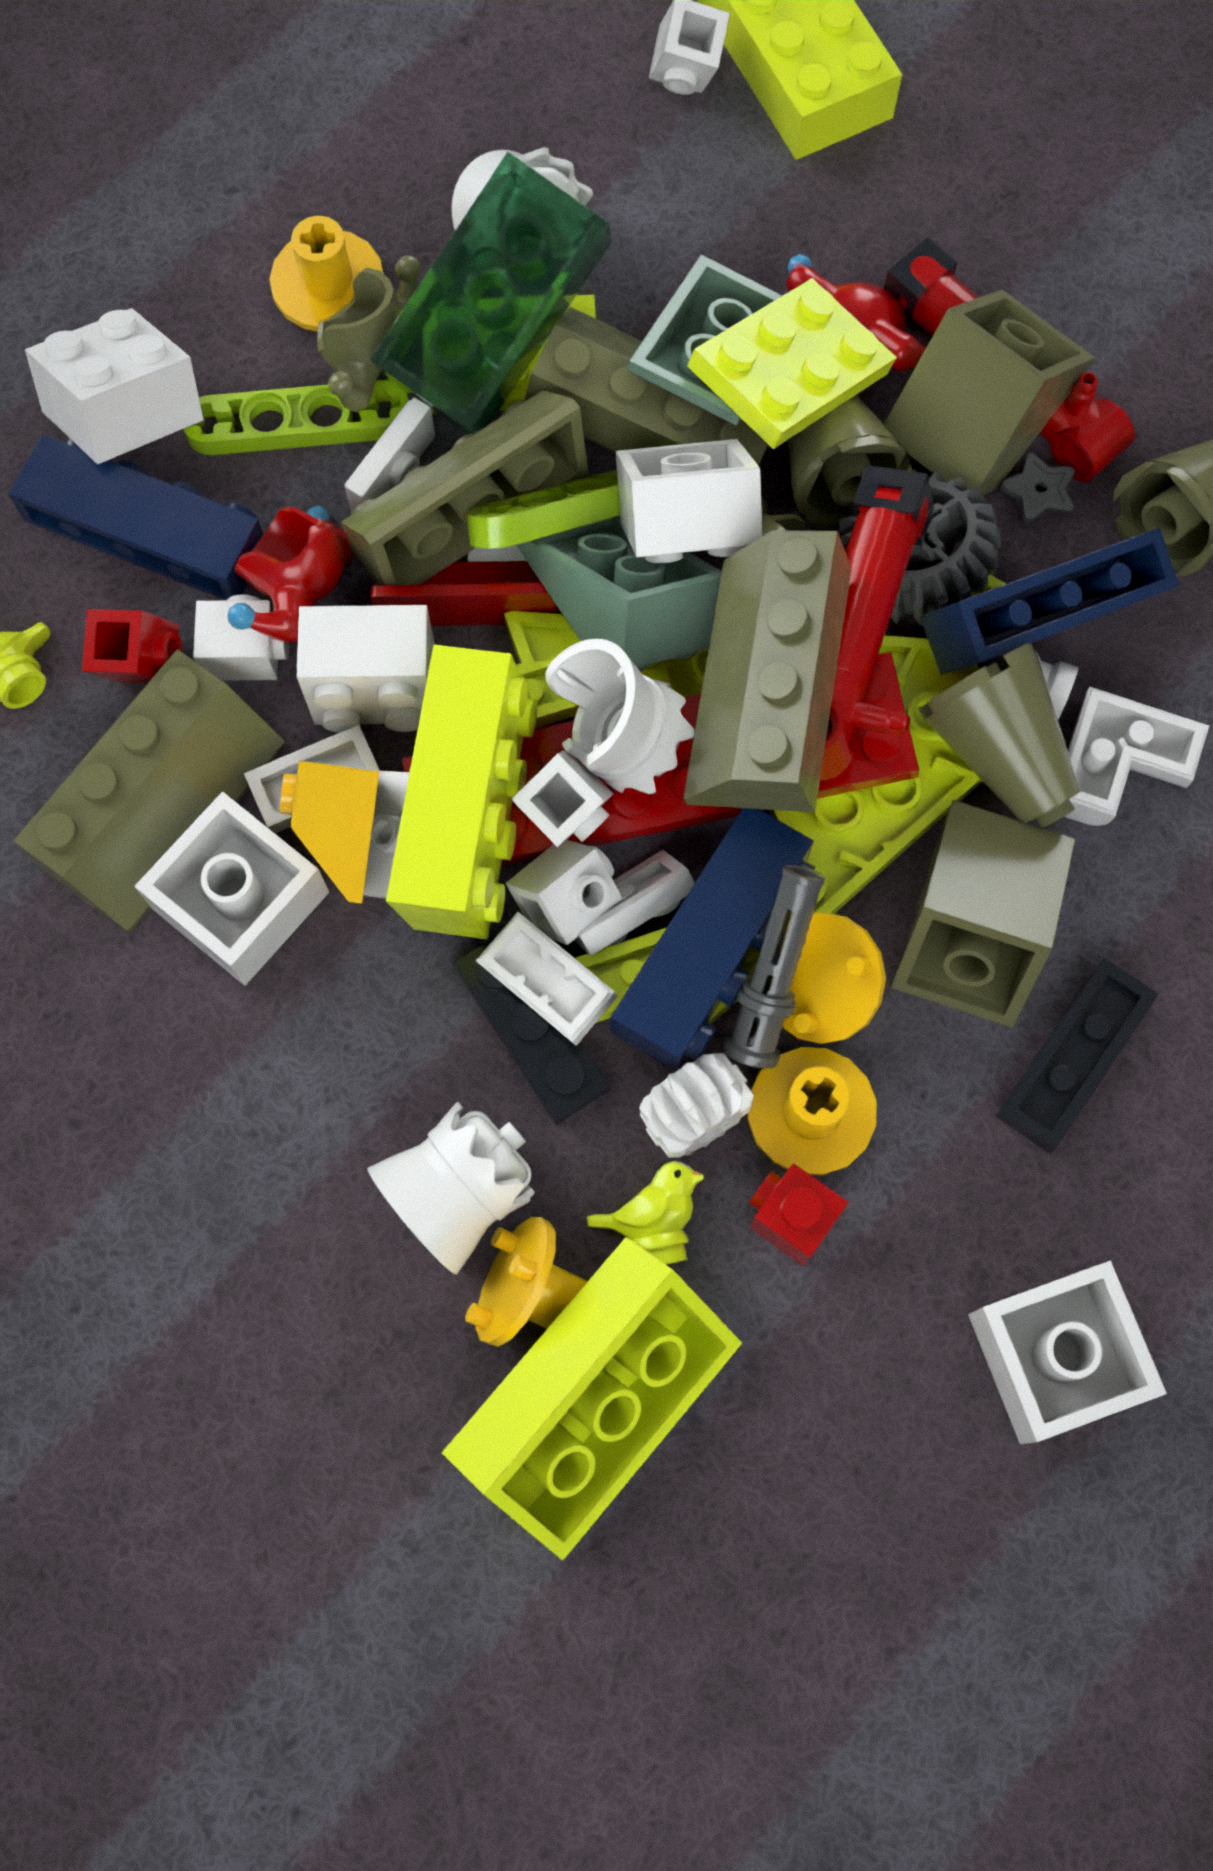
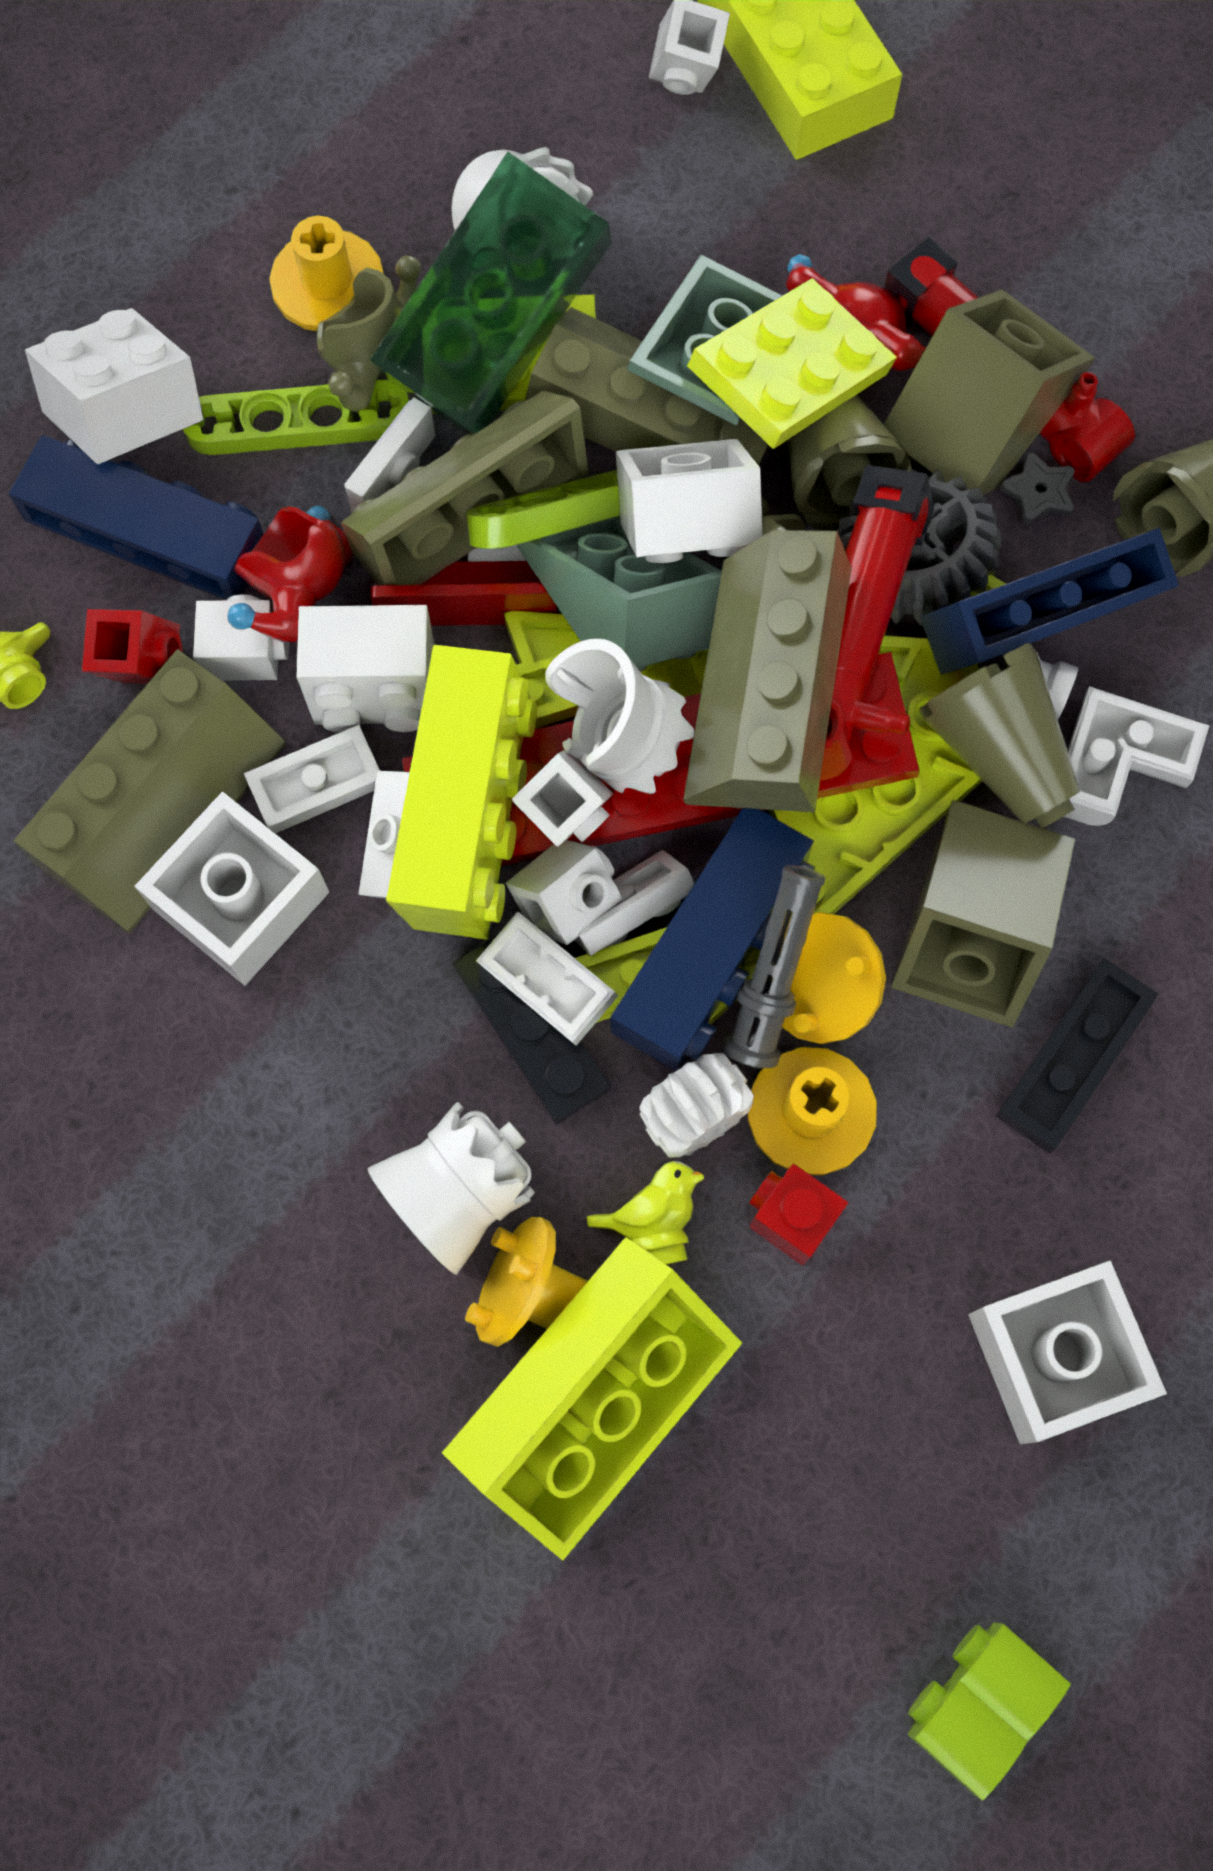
yellow slope [279,760,379,904] -> none
none -> lime brick [907,1622,1071,1801]

